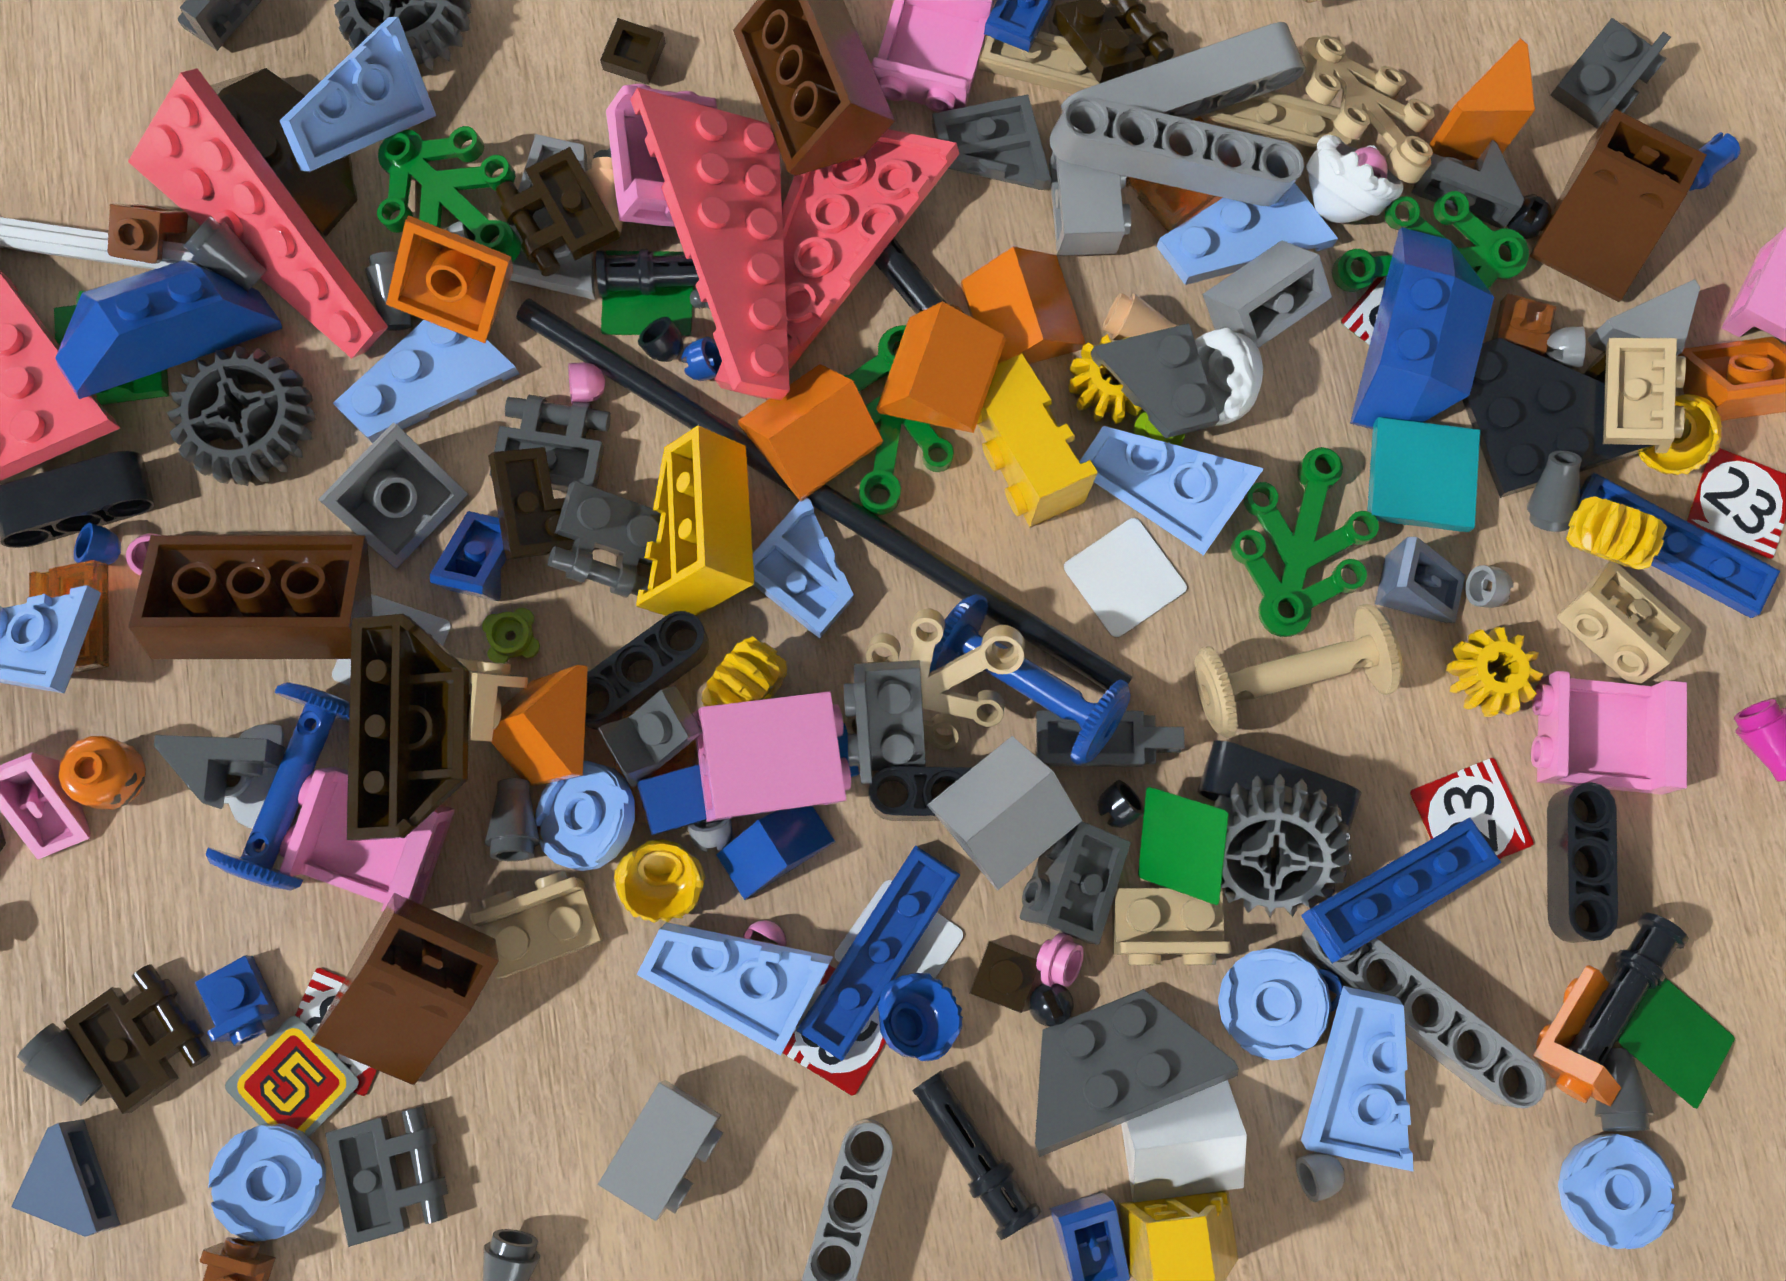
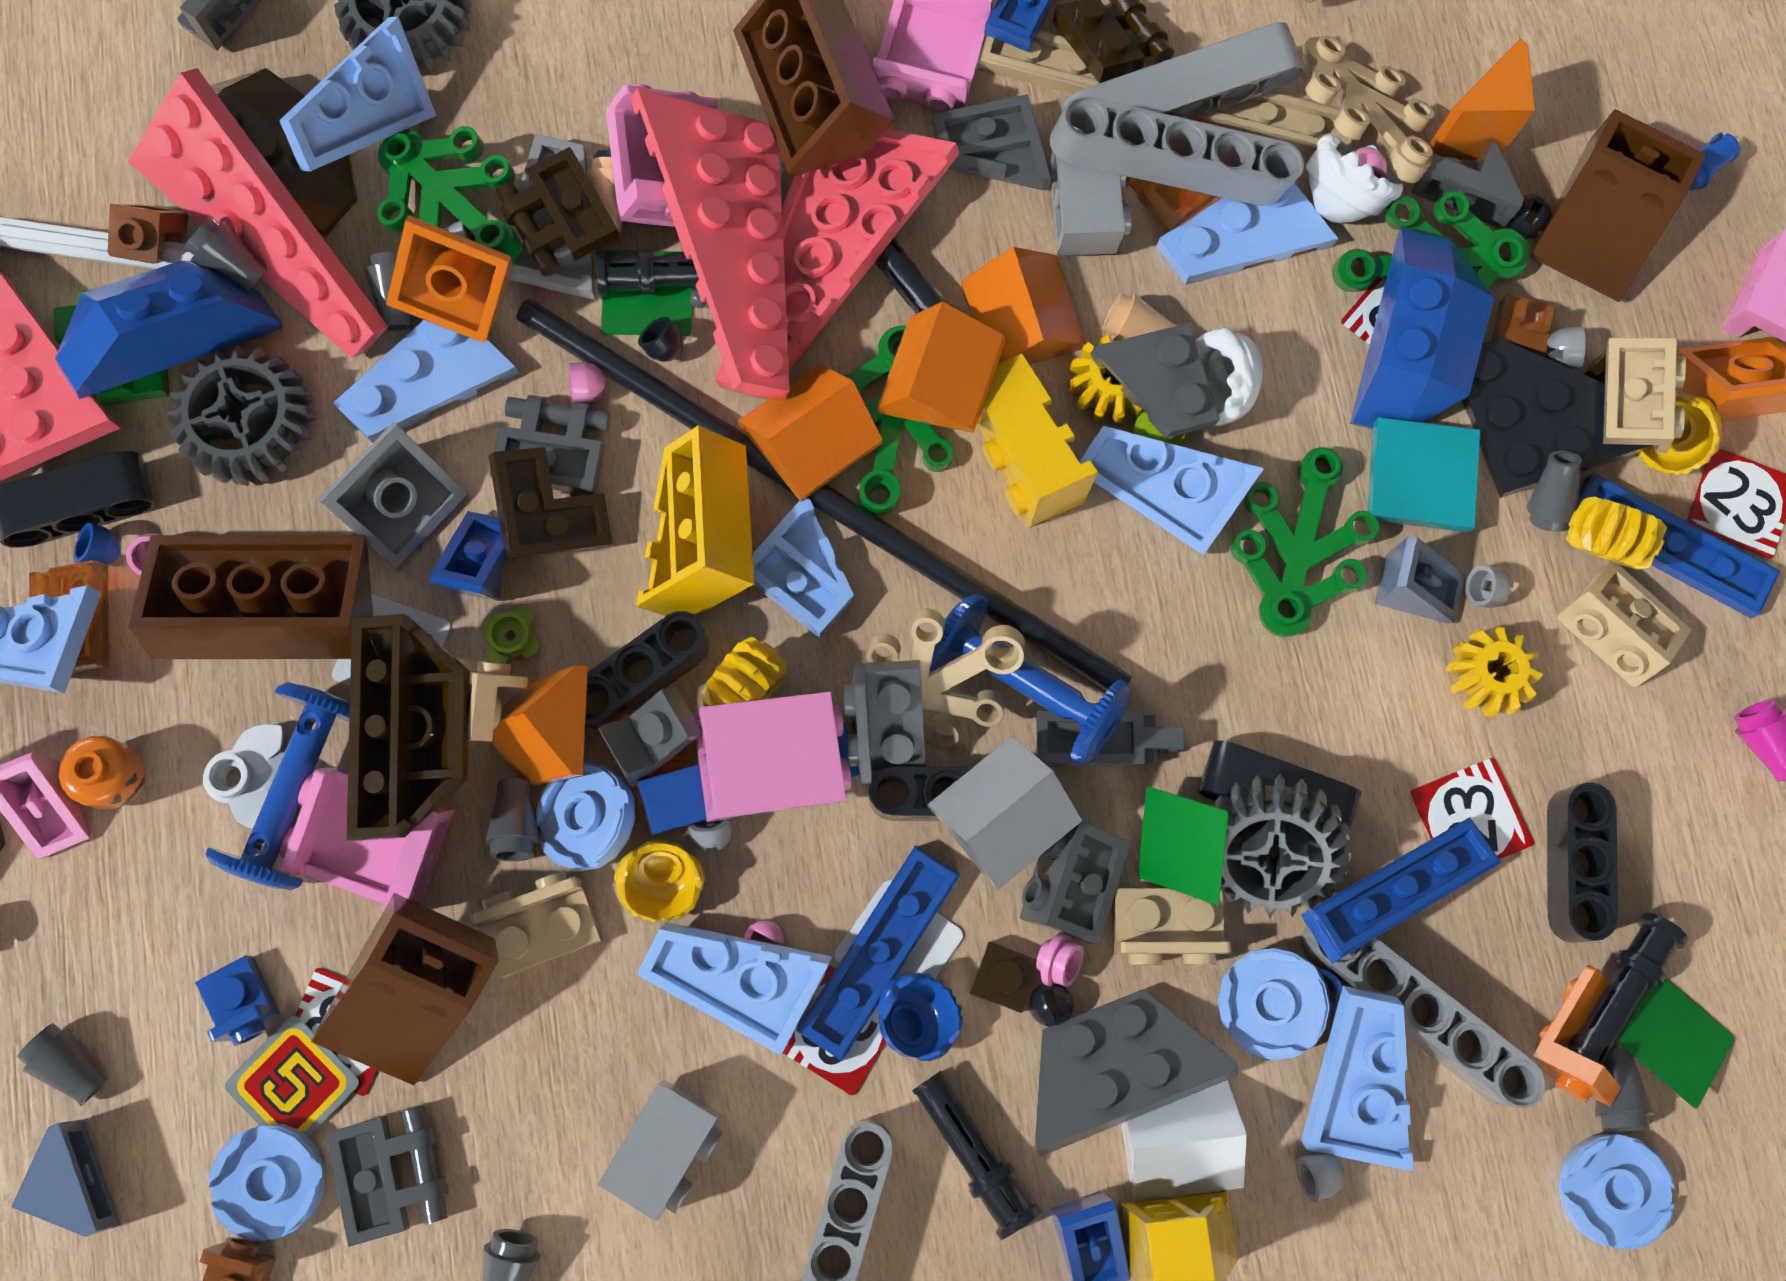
dark brown plate [63,964,211,1114] -> none
dark grey slope [154,735,285,809] -> none
dark grey plate [548,481,661,598] -> none
dark brown plate [600,18,666,85] -> none
blue hinge [681,336,722,381] -> none
blue slope [716,806,835,900] -> none
white sticker [1064,518,1187,637] -> none
black hinge [1097,780,1144,828] -> none
tan hose [1194,604,1403,738] -> none
light grey brick [1202,240,1332,348] -> none
bright pink panel [1531,671,1687,795] -> none
dark grey bracket [1550,18,1671,129] -> none
light grey slope [1587,279,1700,356] -> none

